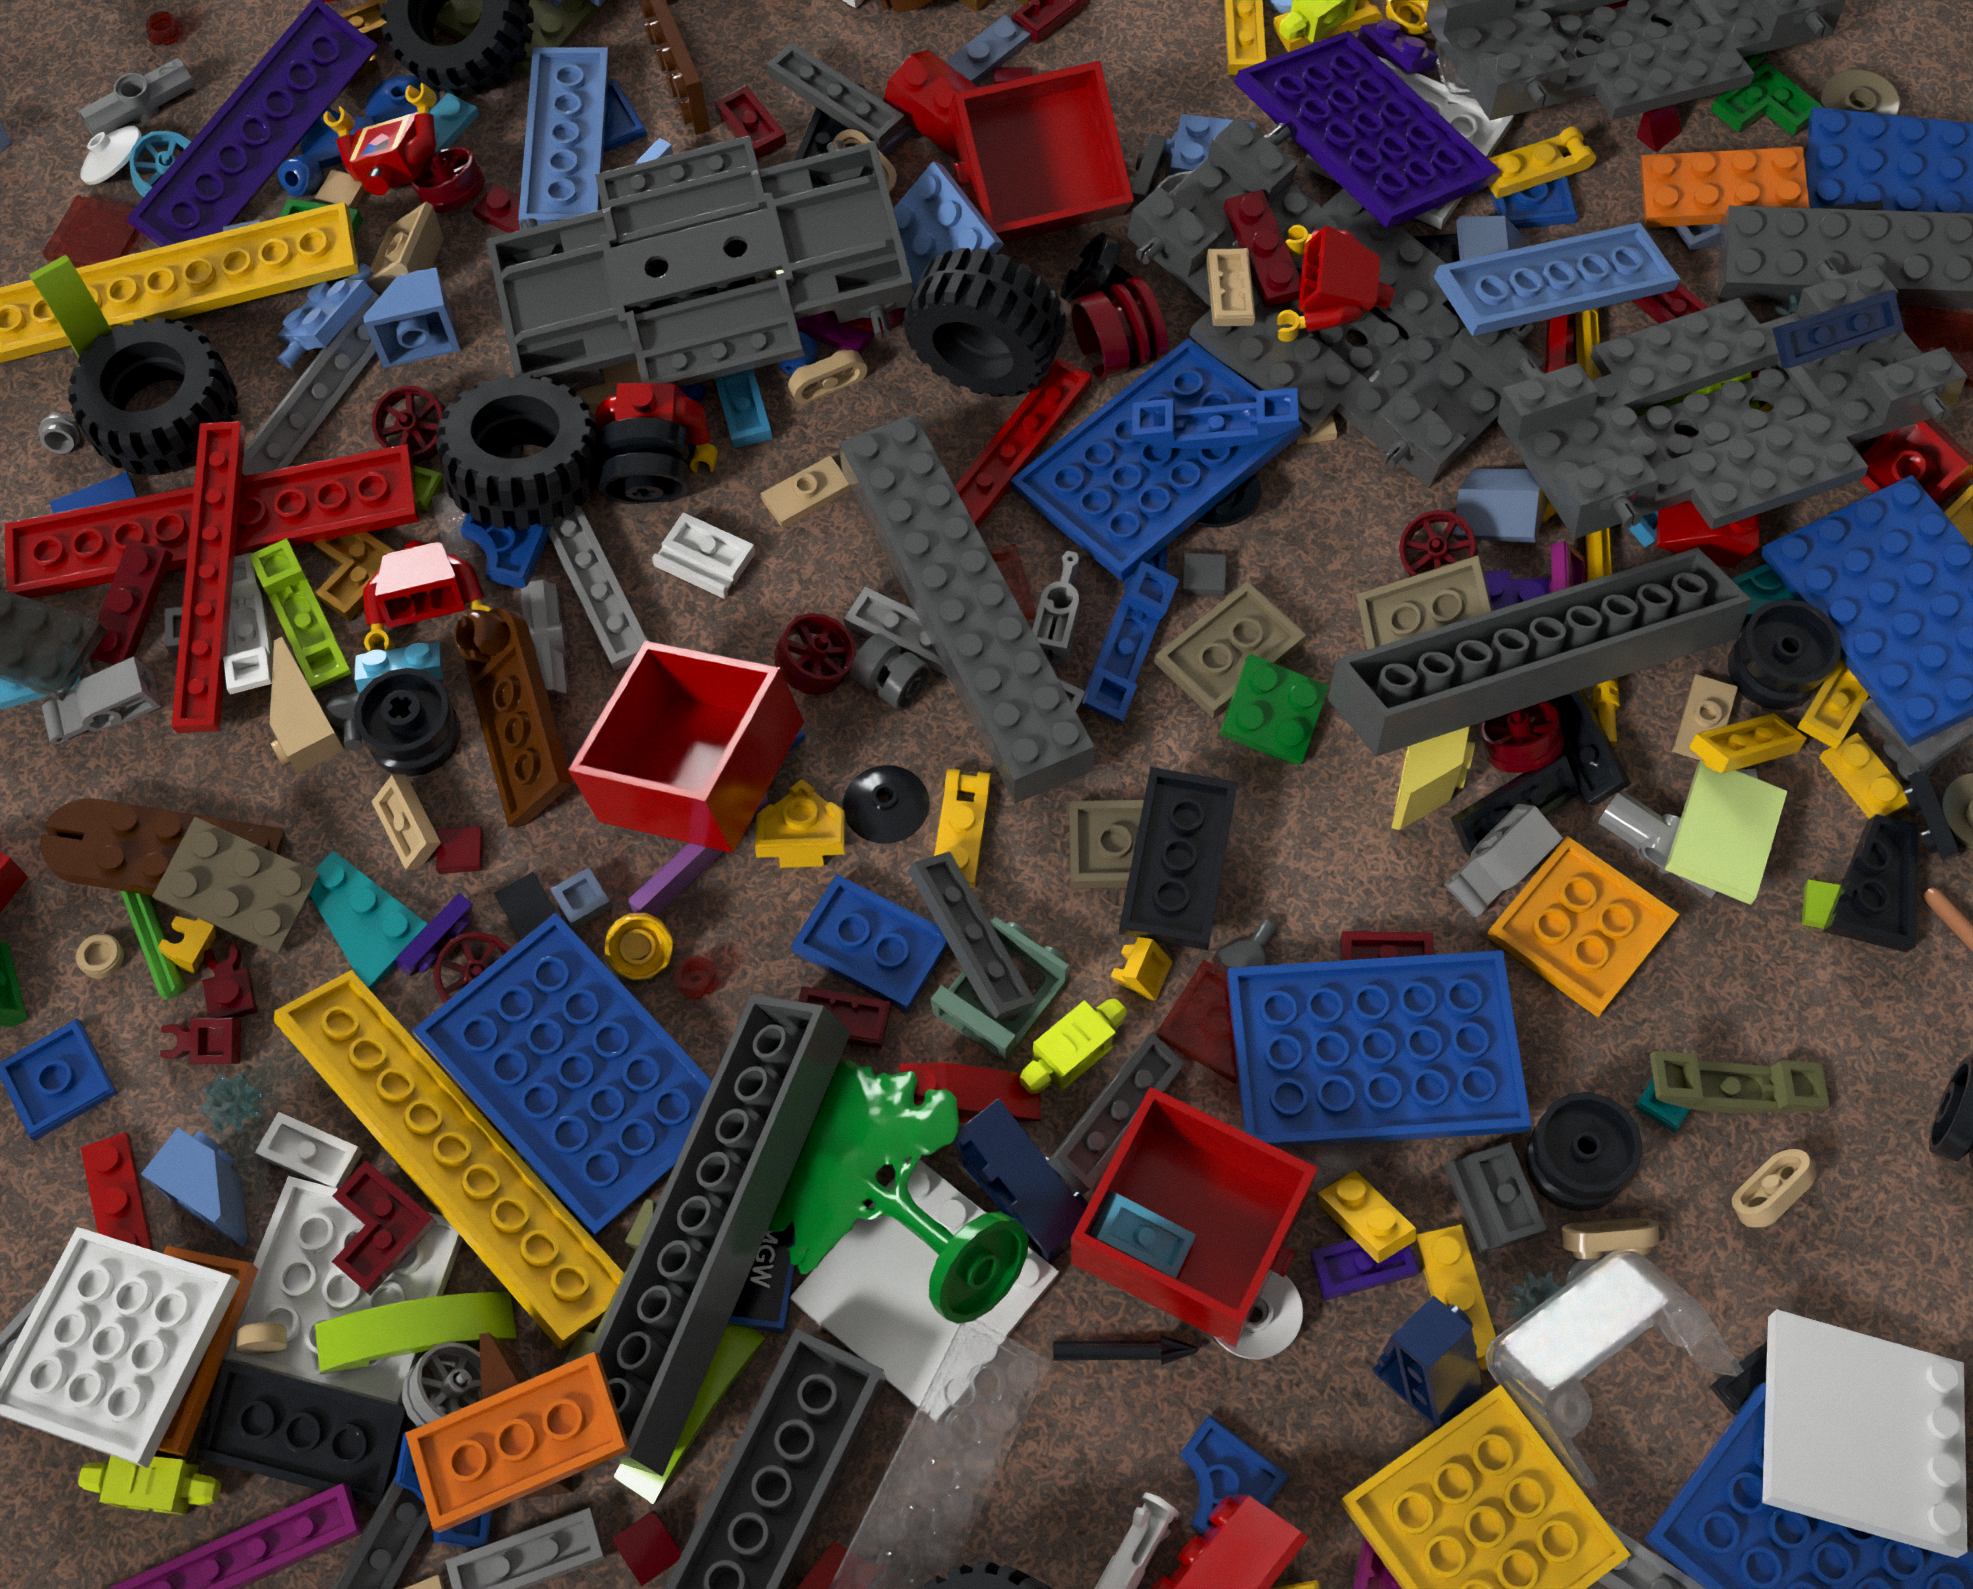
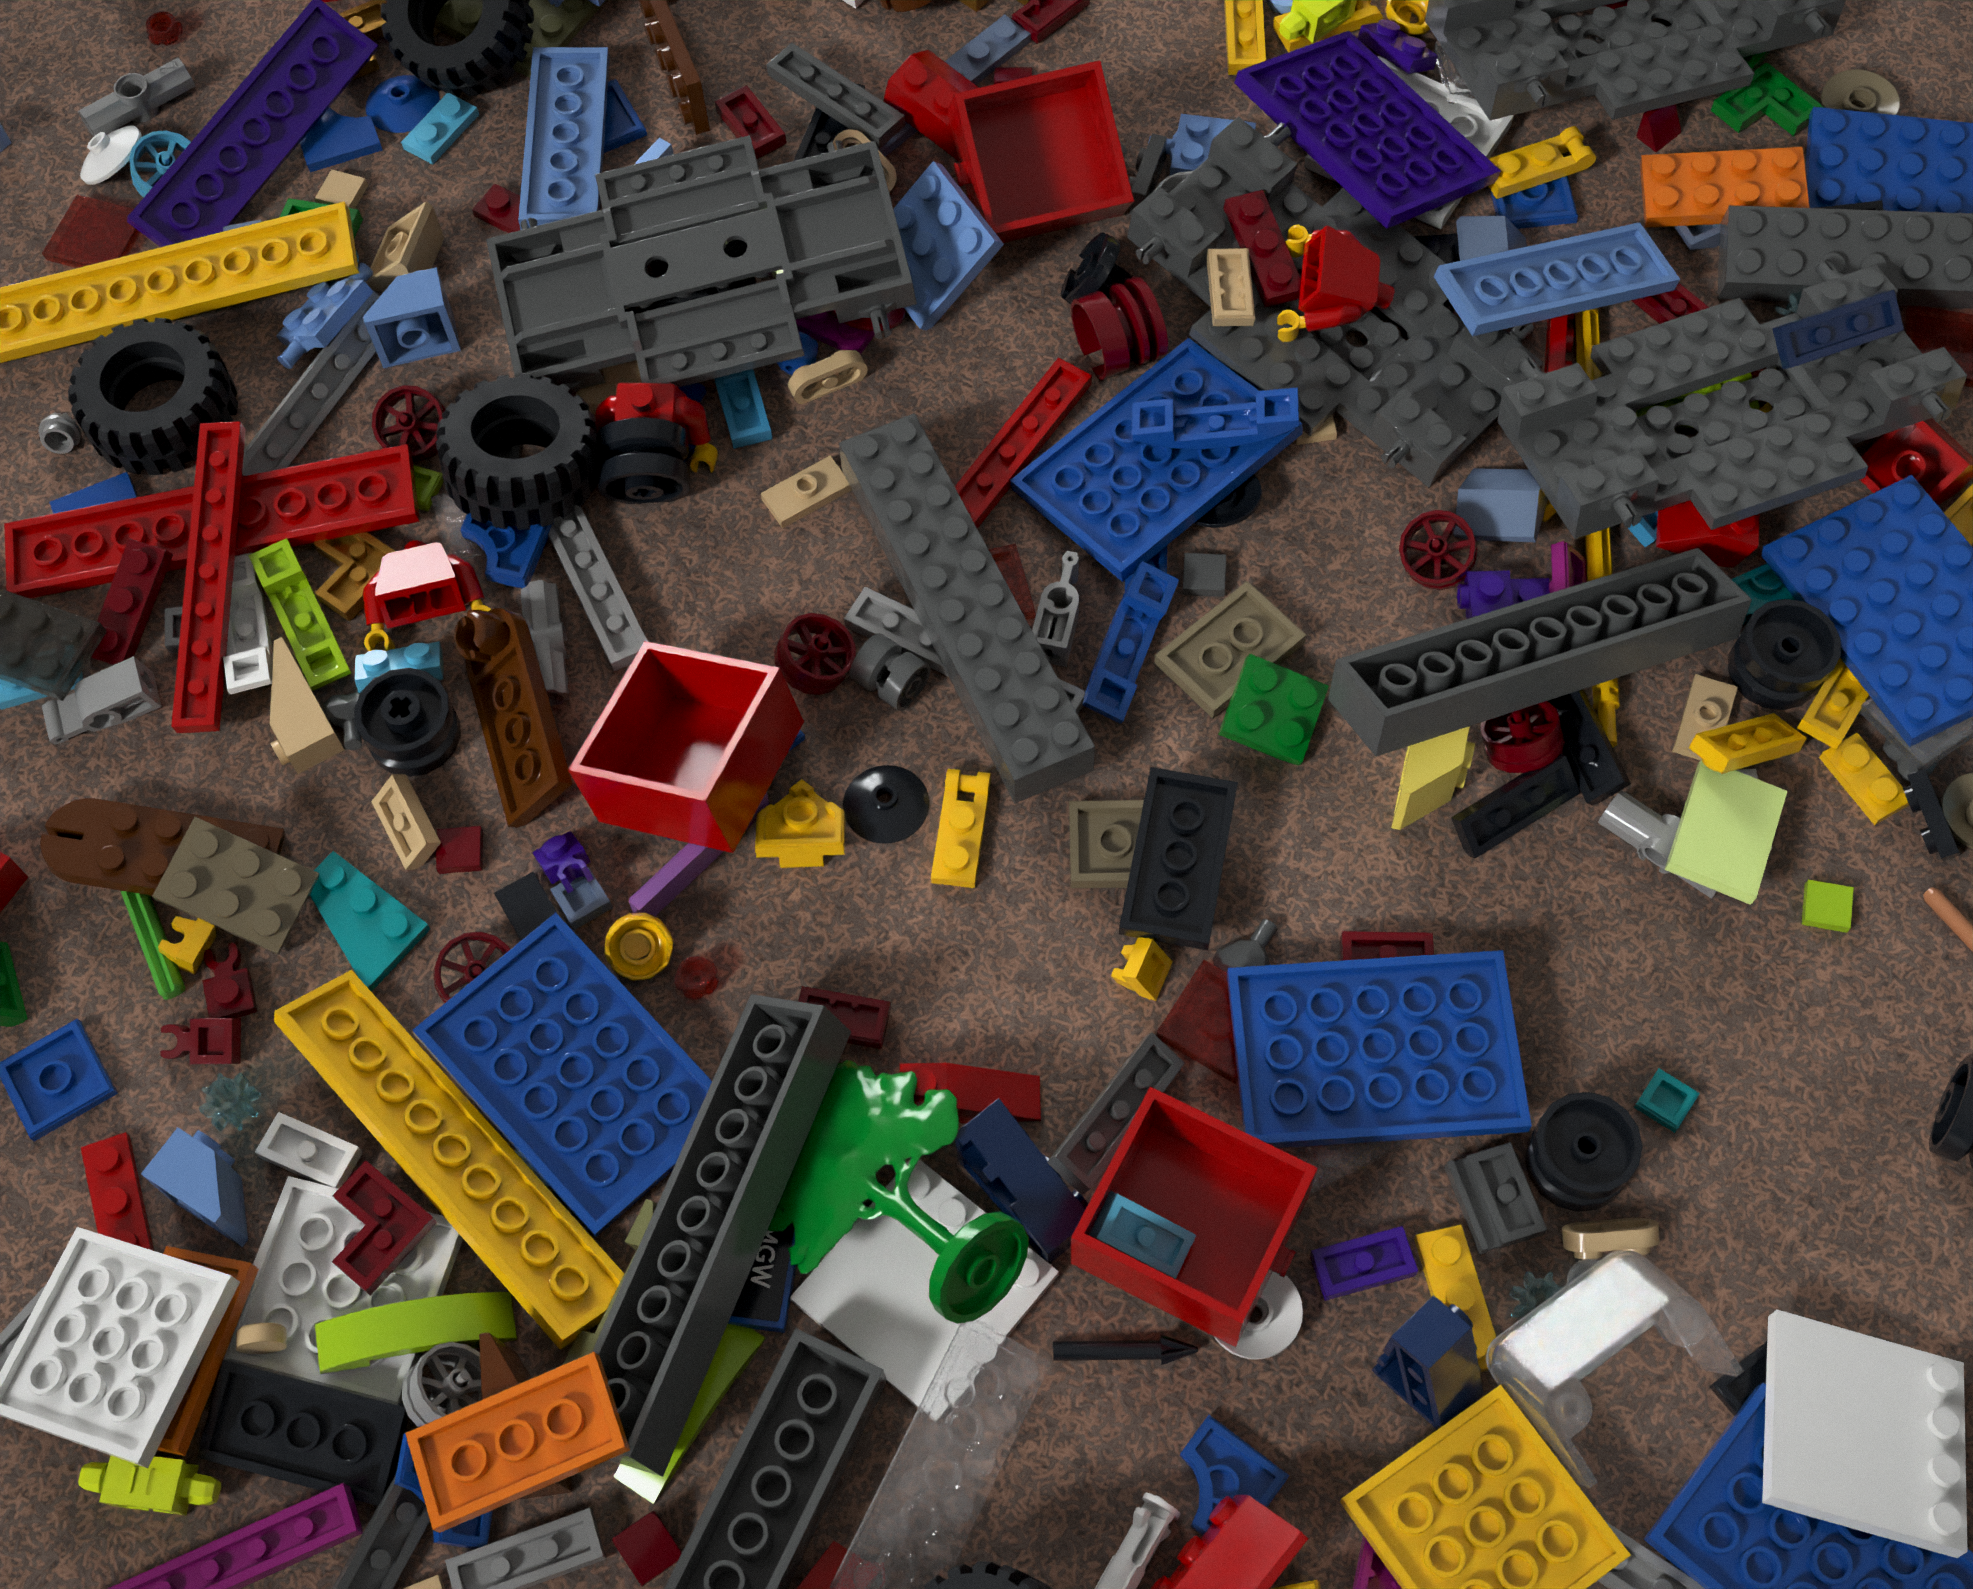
lime slope [29,255,112,358] -> none
tan tile [76,933,124,979] -> none
blue piece [278,154,324,198] -> none
red torso [324,83,437,195] -> none
dark purple plate [396,893,473,977] -> none
dark red wheel [410,147,486,213] -> none
white plate [652,512,756,599] -> none
blue plate [791,874,949,1013] -> none
black tyre [903,248,1066,397] -> none
dark grey plate [908,852,1036,1021] -> none
sand green window [931,916,1069,1063] -> none
neon yellow piece [1019,998,1127,1094] -> none
yellow plate [1318,1170,1416,1264] -> none
dark tan plate [1356,555,1494,650] -> none
light grey piece [1444,804,1563,918] -> none
light orange plate [1486,836,1680,1018] -> none
olive slope [1650,1051,1830,1114] -> none
tan plate [1732,1149,1817,1227] -> none
black wing [1822,814,1918,953] -> none
none -> dark purple plate [532,831,594,894]

